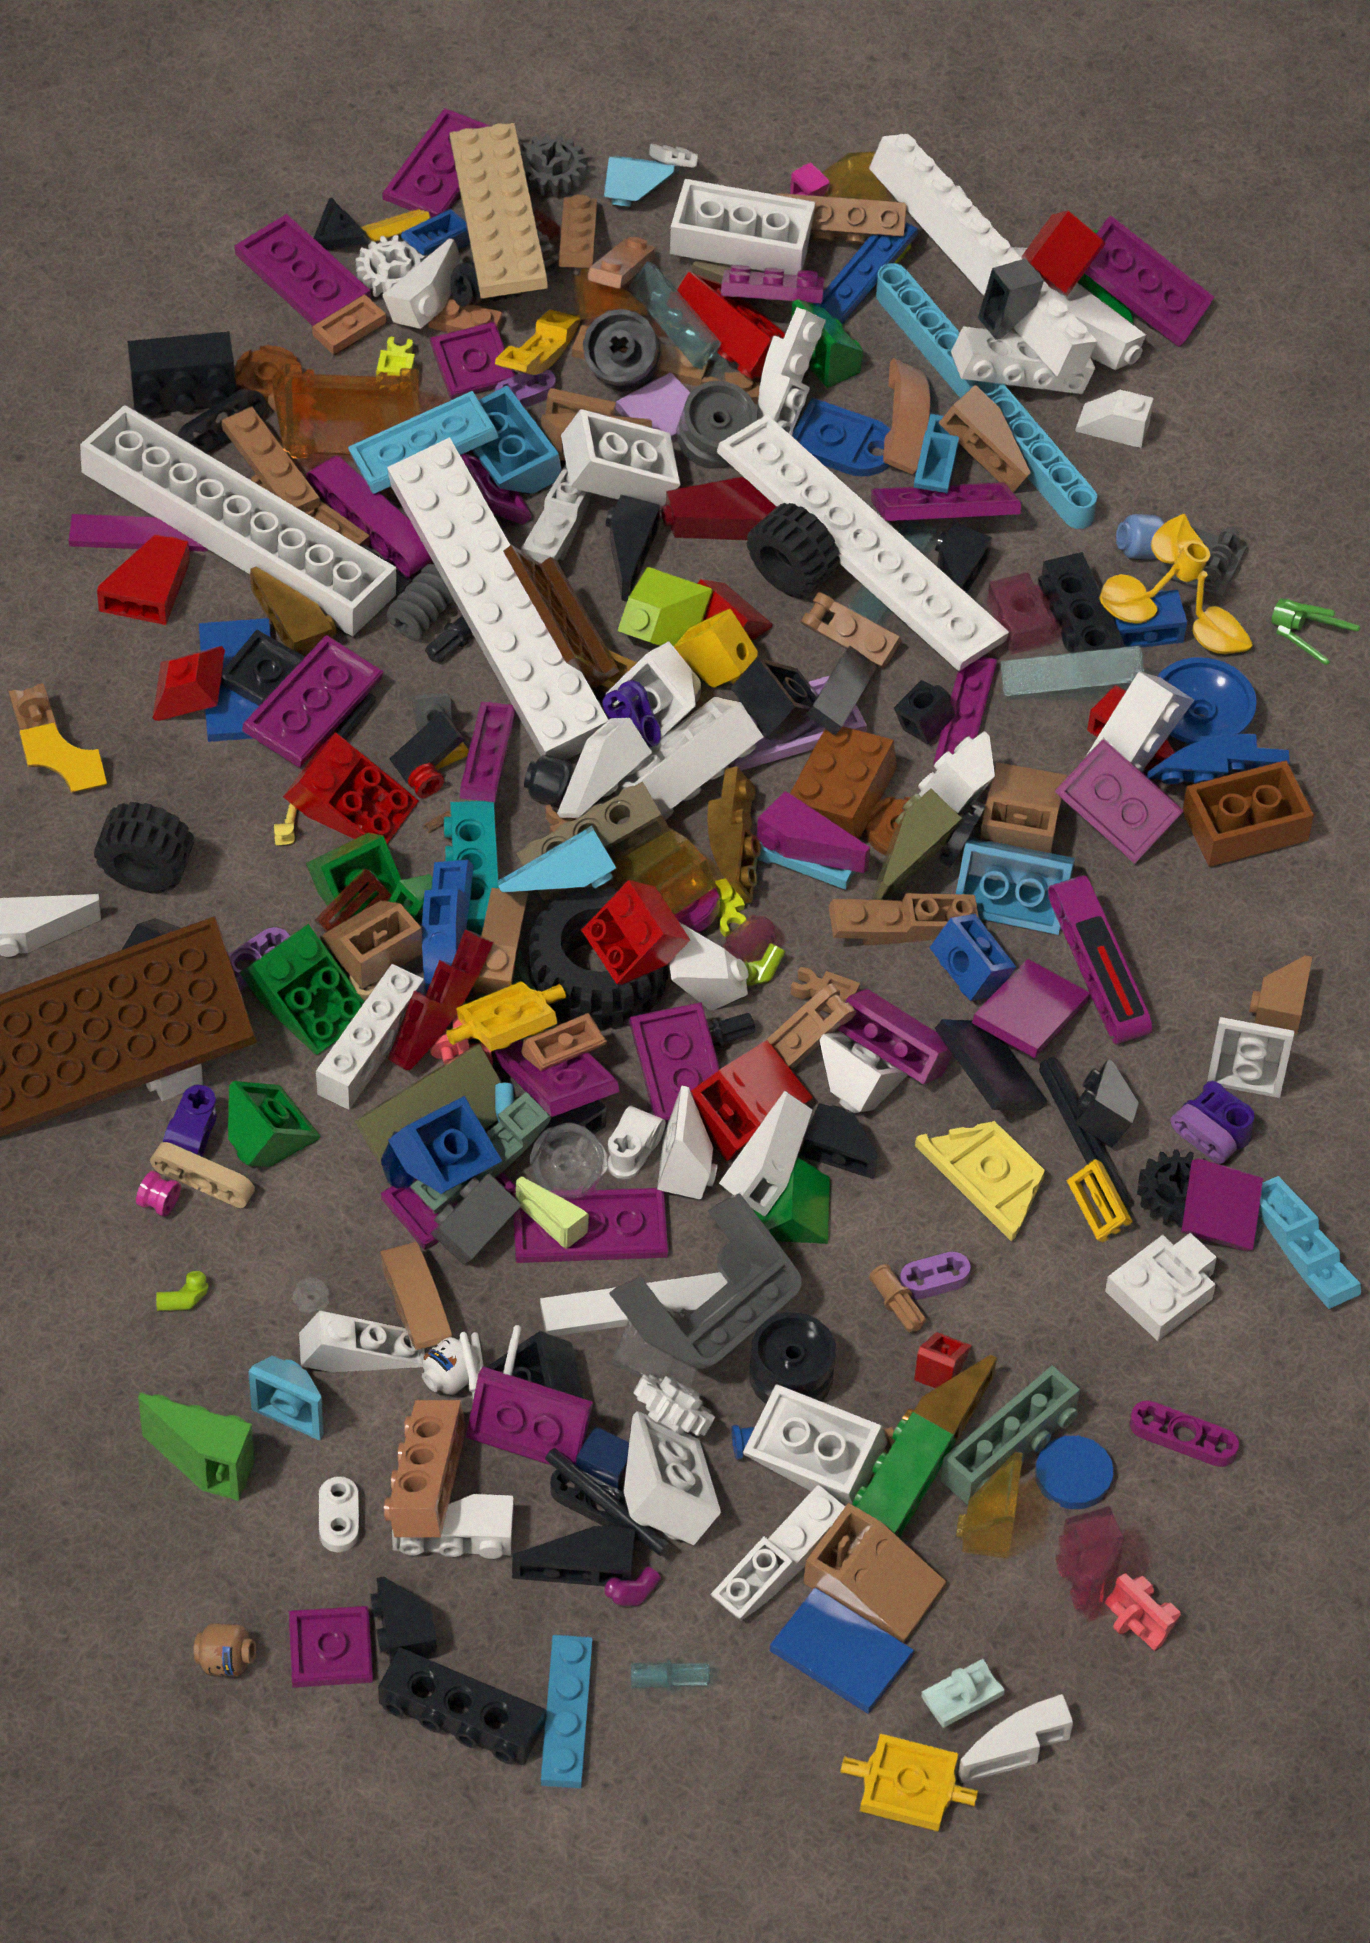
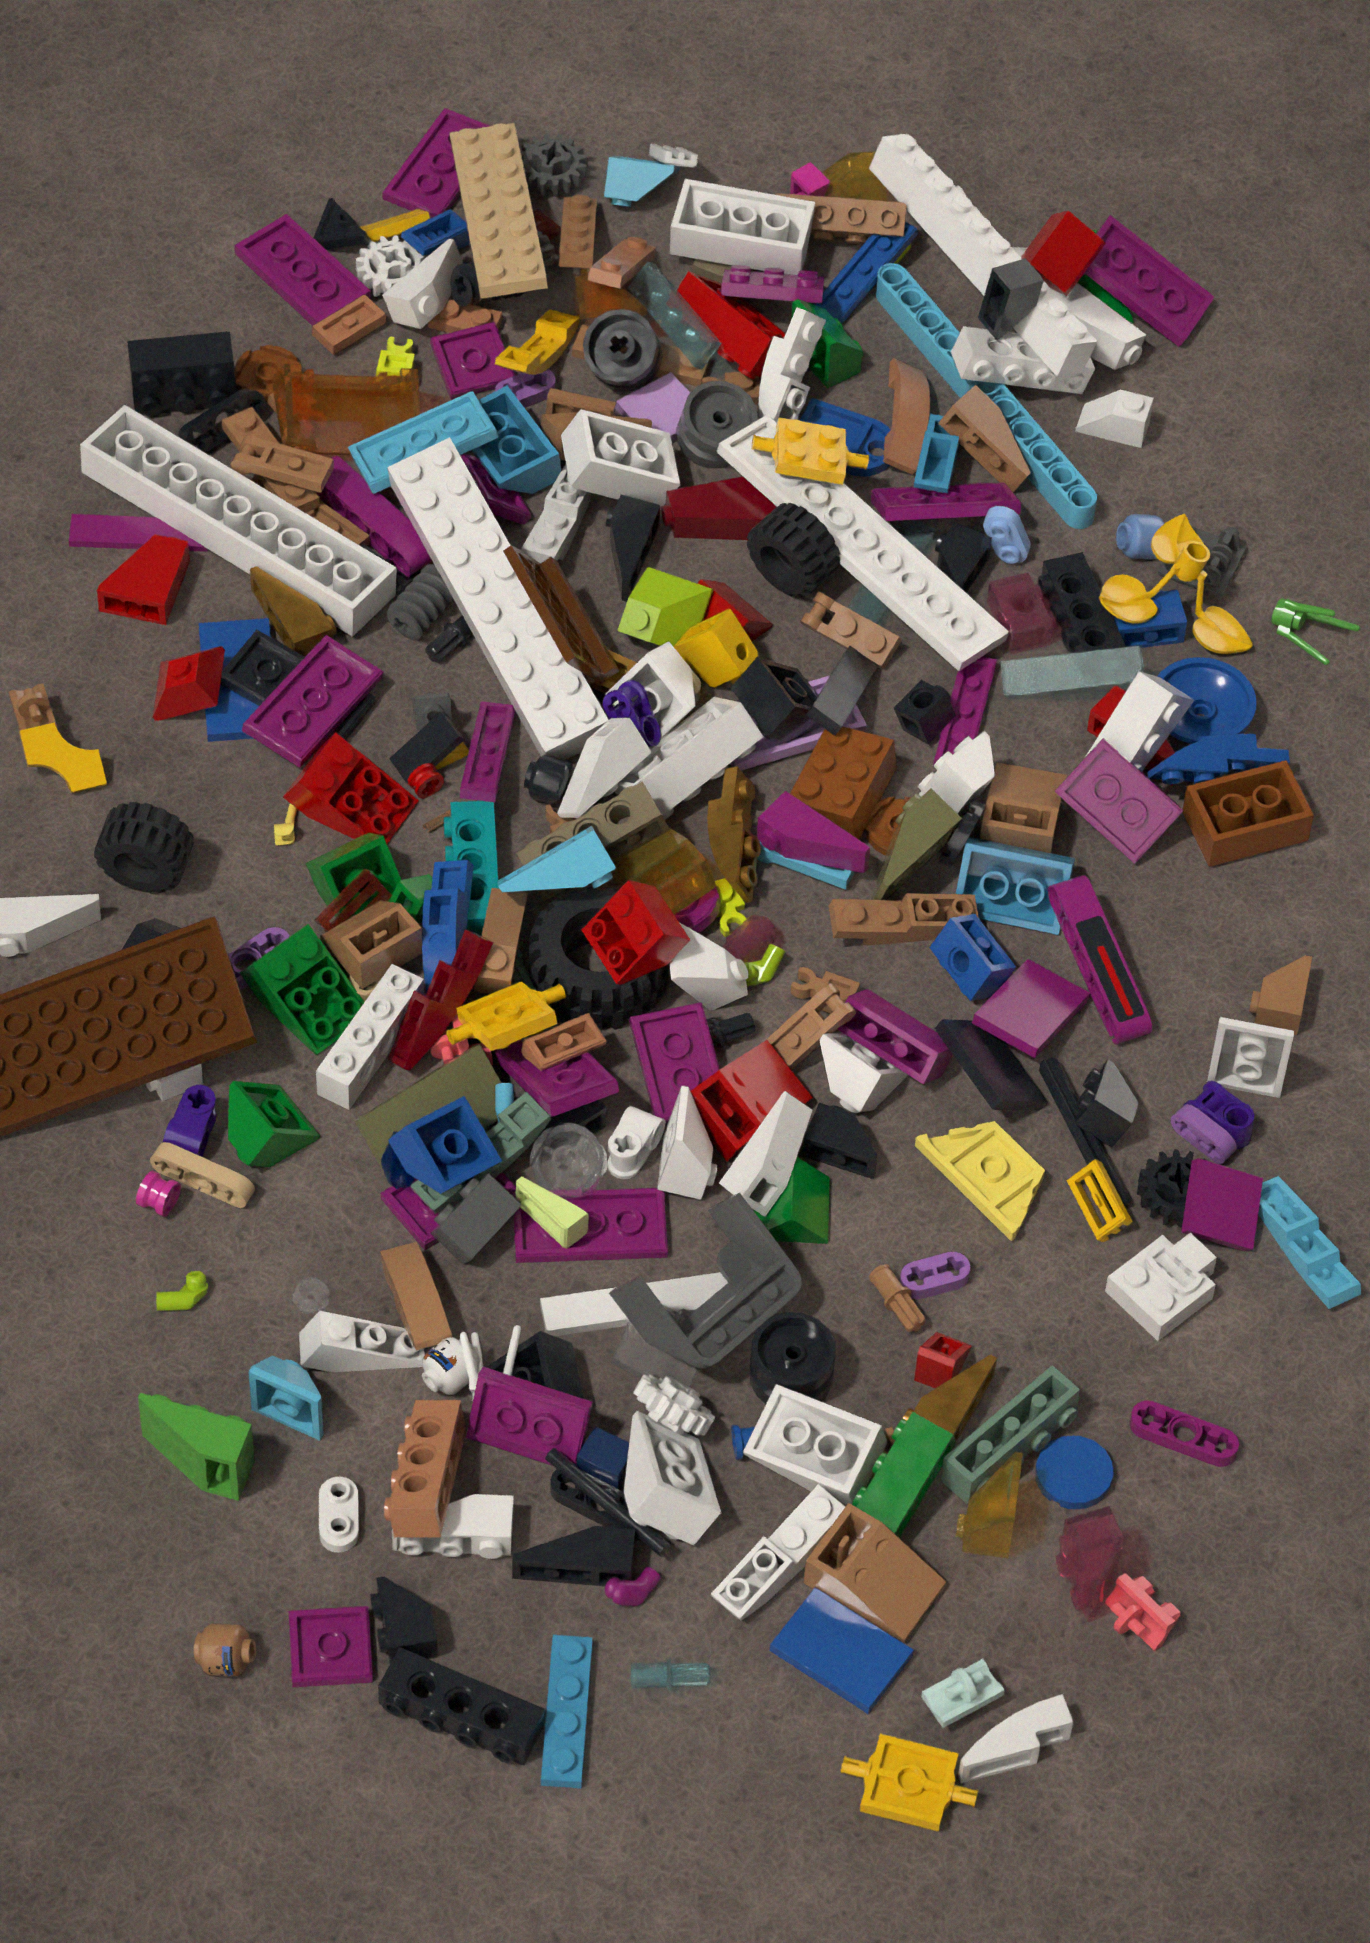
none -> medium nougat plate [231,436,334,493]
none -> yellow plate [751,417,869,485]
none -> light blue plate [983,506,1031,564]

